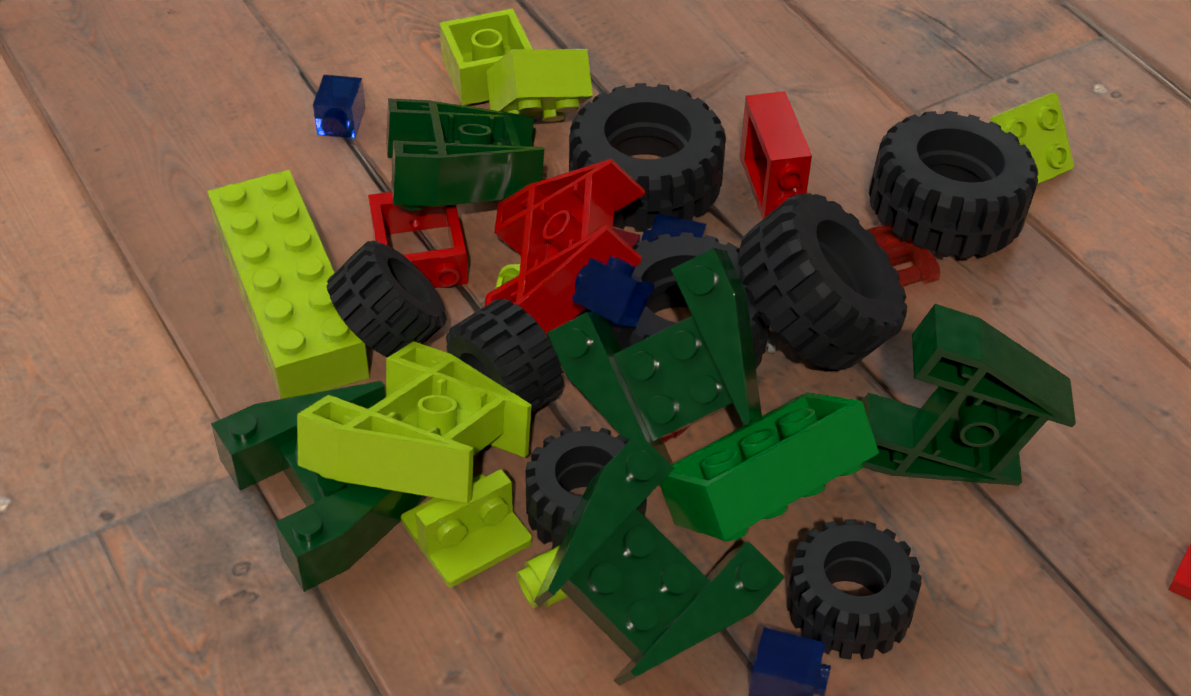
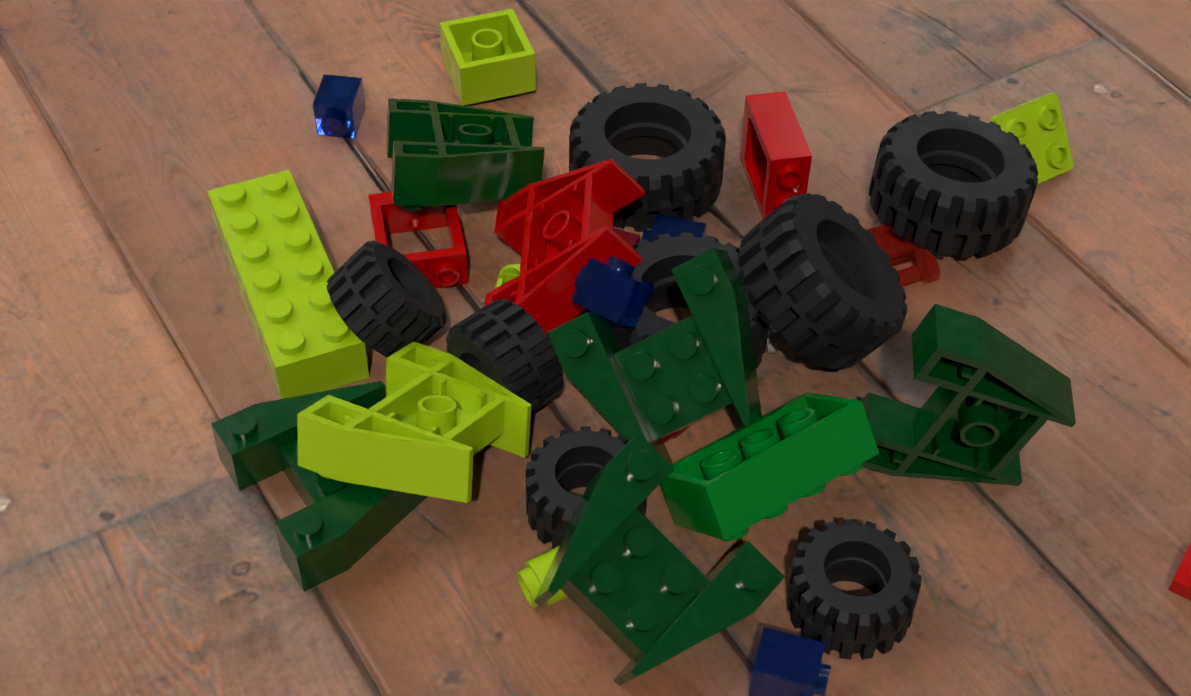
lime bracket [401,469,532,588] -> none
lime brick [486,49,593,122] -> none

